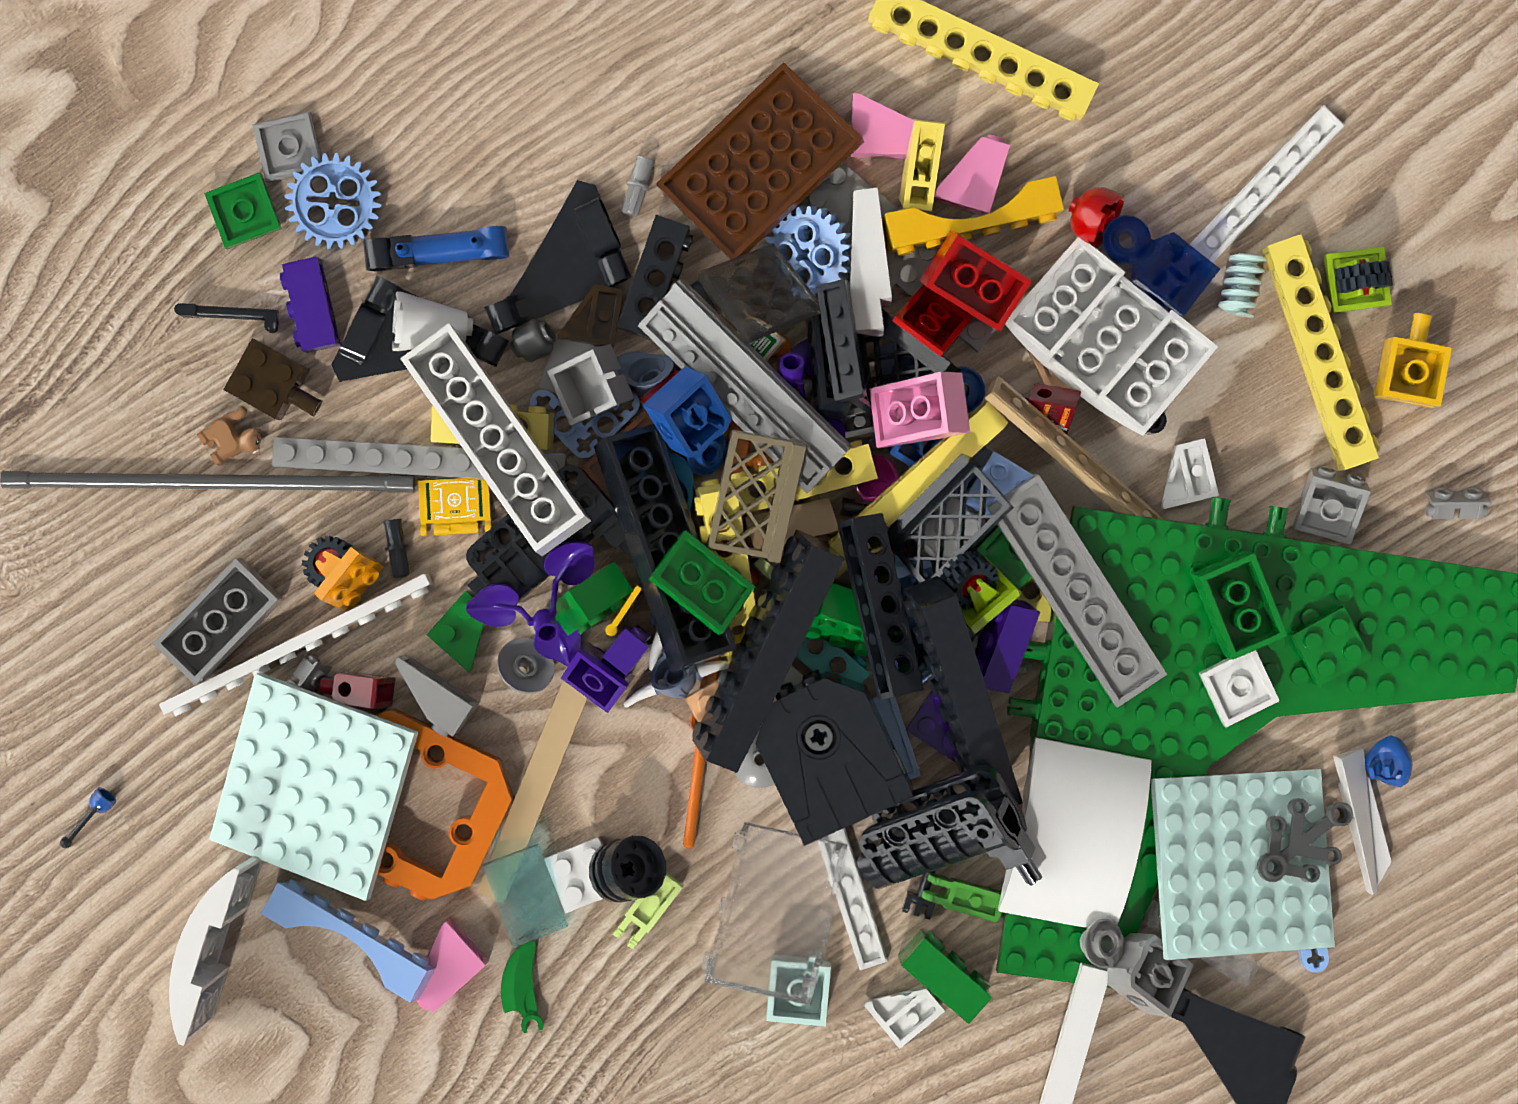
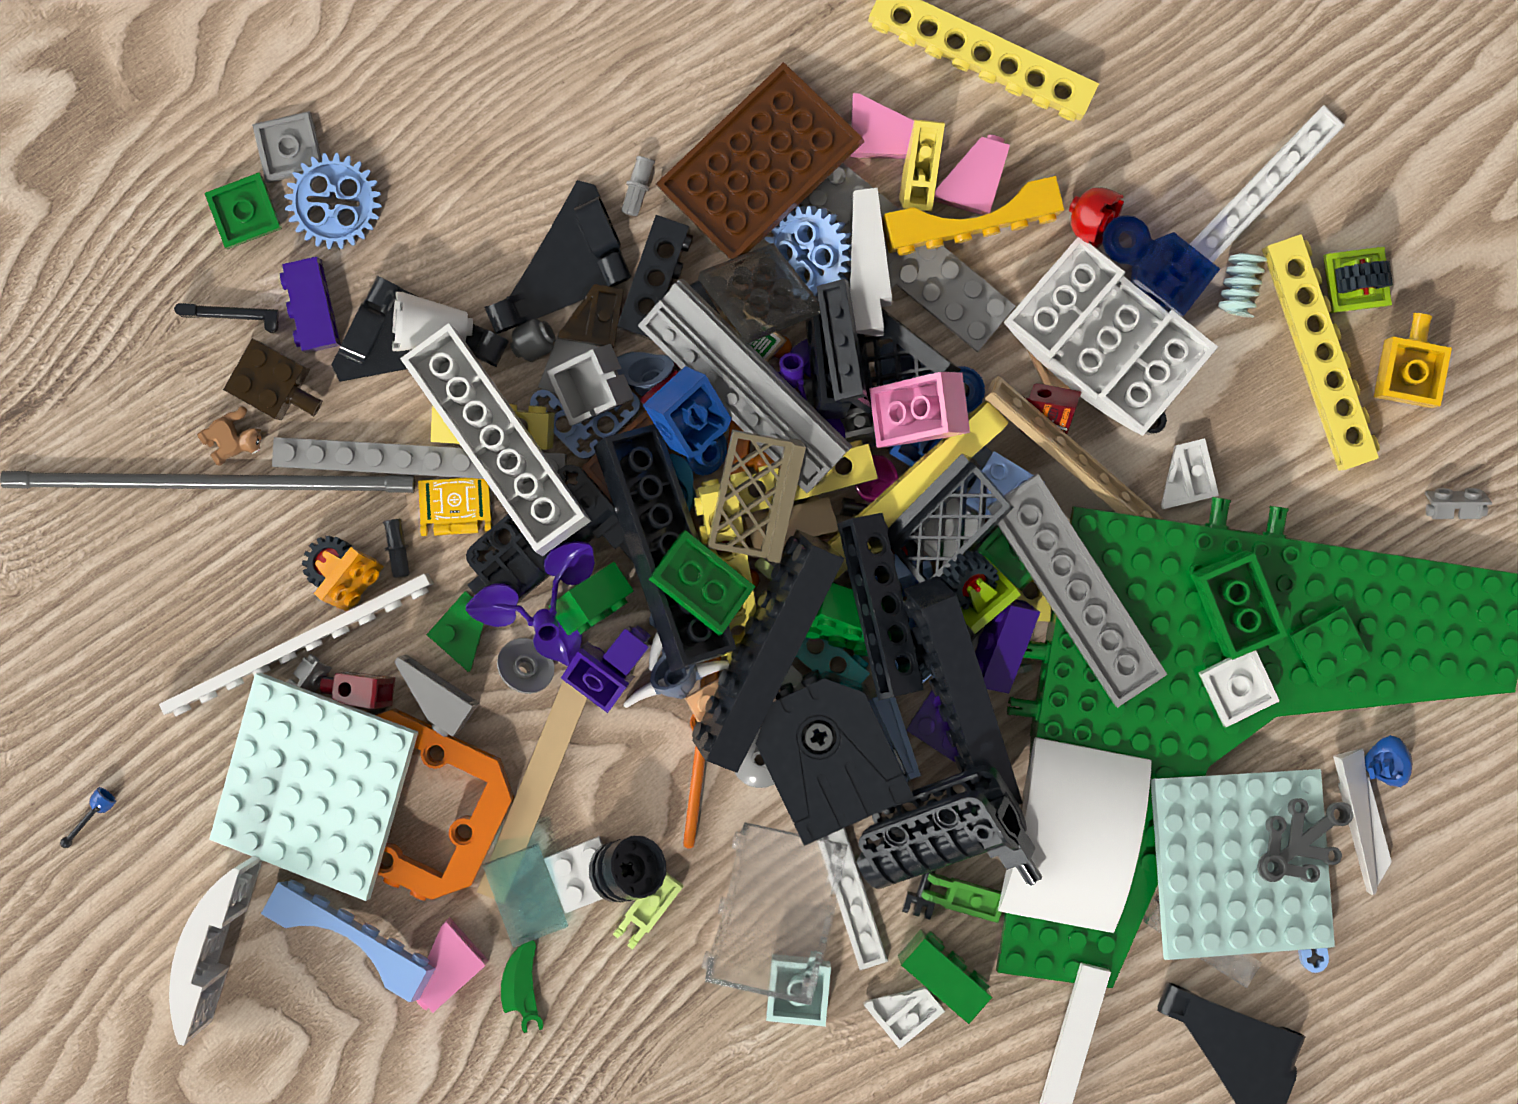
light grey brick [152,558,284,685] -> none
blue piece [363,226,509,272] -> none
yellow piece [605,585,644,636] -> none
red slope [892,285,973,357] -> none
red brick [919,230,1032,332] -> none
light grey brick [1080,919,1194,1017] -> none
light grey plate [1293,466,1371,545] -> none

